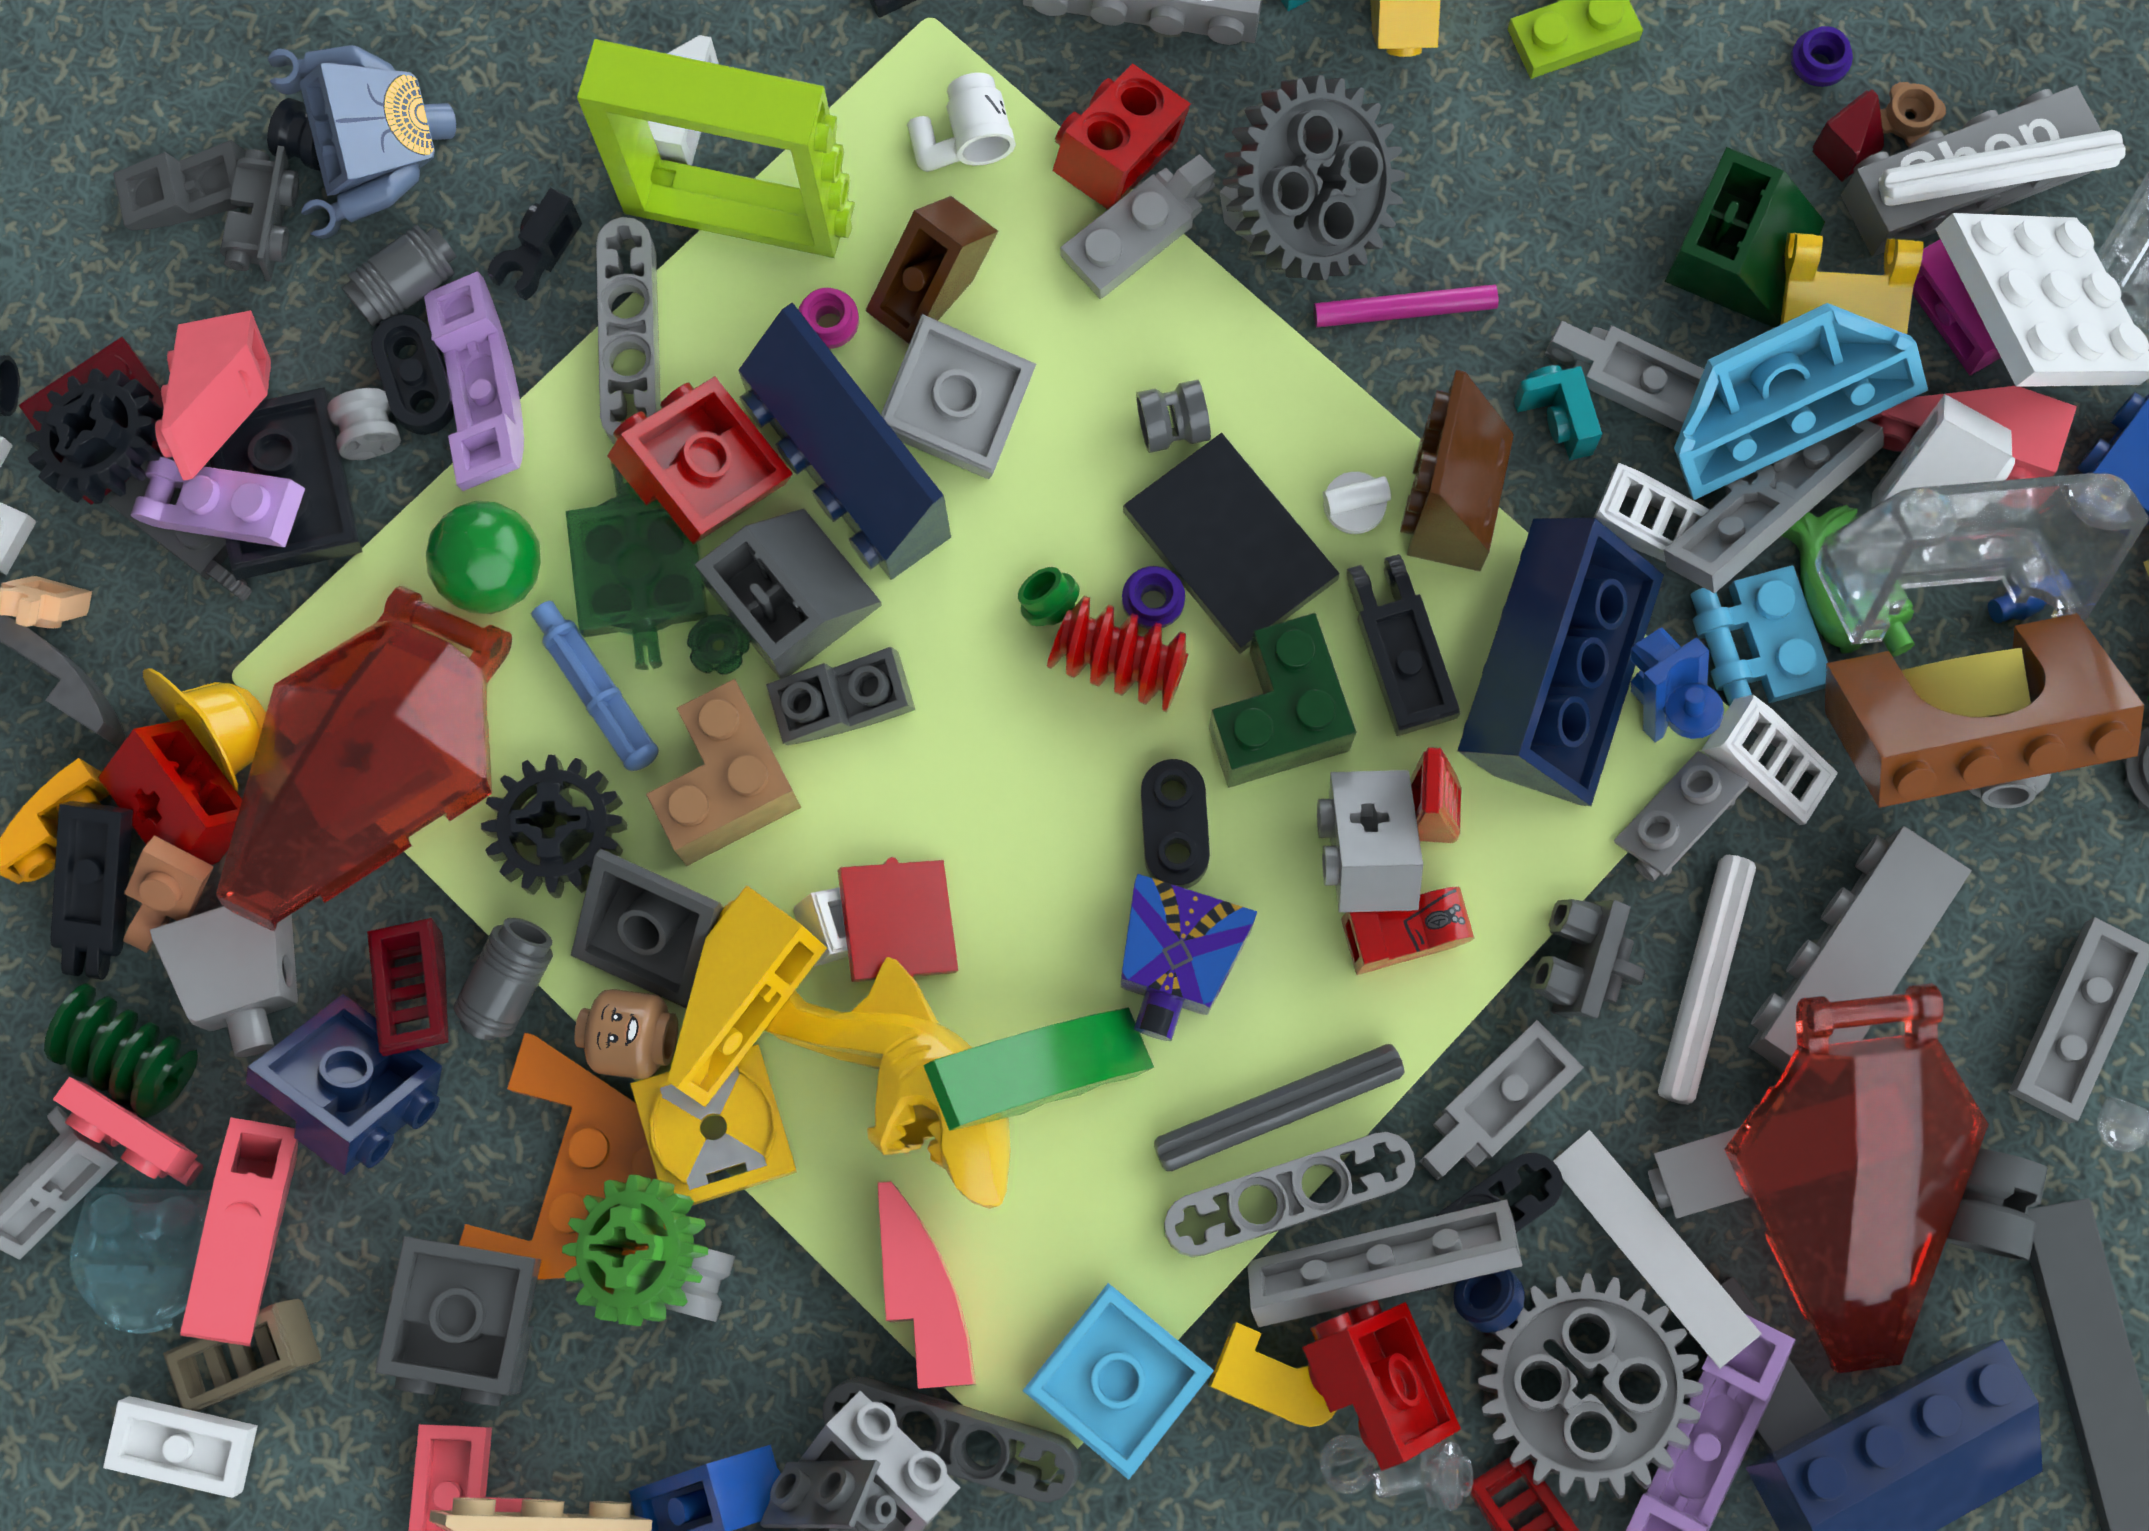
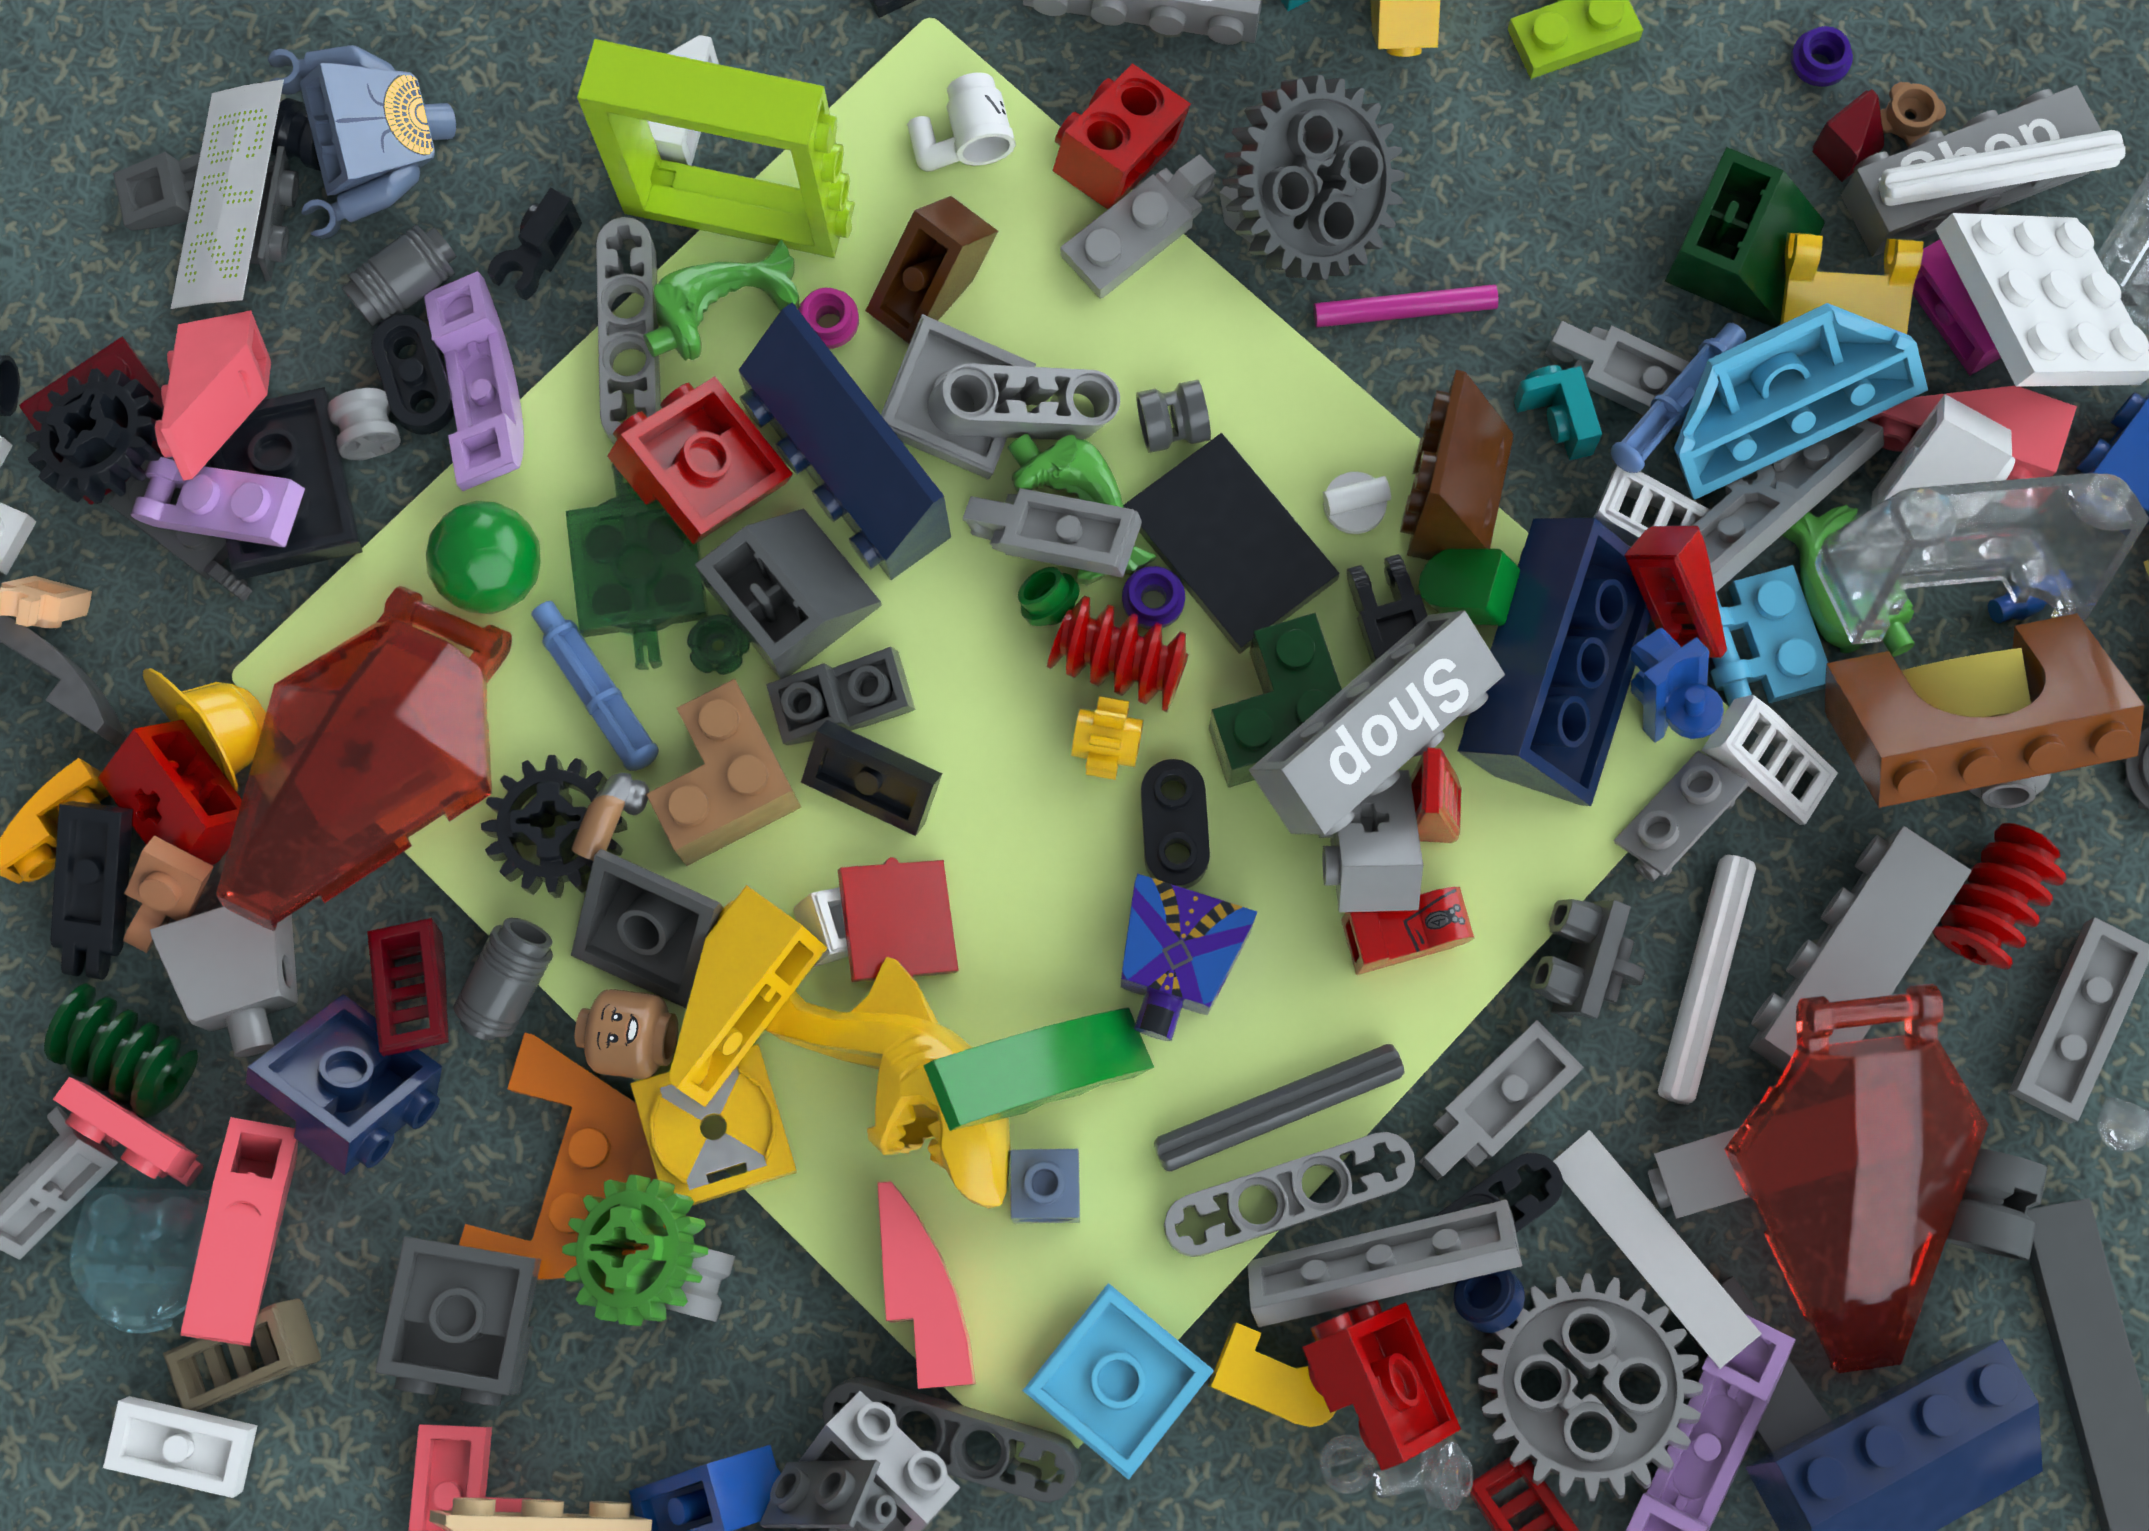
none -> white sticker [171,79,284,309]
none -> medium nougat arm [571,773,649,861]
none -> bright green animal [643,240,799,361]
none -> black plate [801,720,943,836]
none -> light grey beam [928,364,1120,440]
none -> light grey hinge [963,488,1142,578]
none -> bright green animal [1008,433,1156,586]
none -> sand blue brick [1010,1149,1080,1224]
none -> yellow gear [1071,696,1144,780]
none -> light grey brick [1249,611,1505,837]
none -> green piece [1418,549,1520,626]
none -> medium blue piece [1611,323,1746,473]
none -> red slope [1625,526,1727,658]
none -> red piece [1932,823,2067,970]

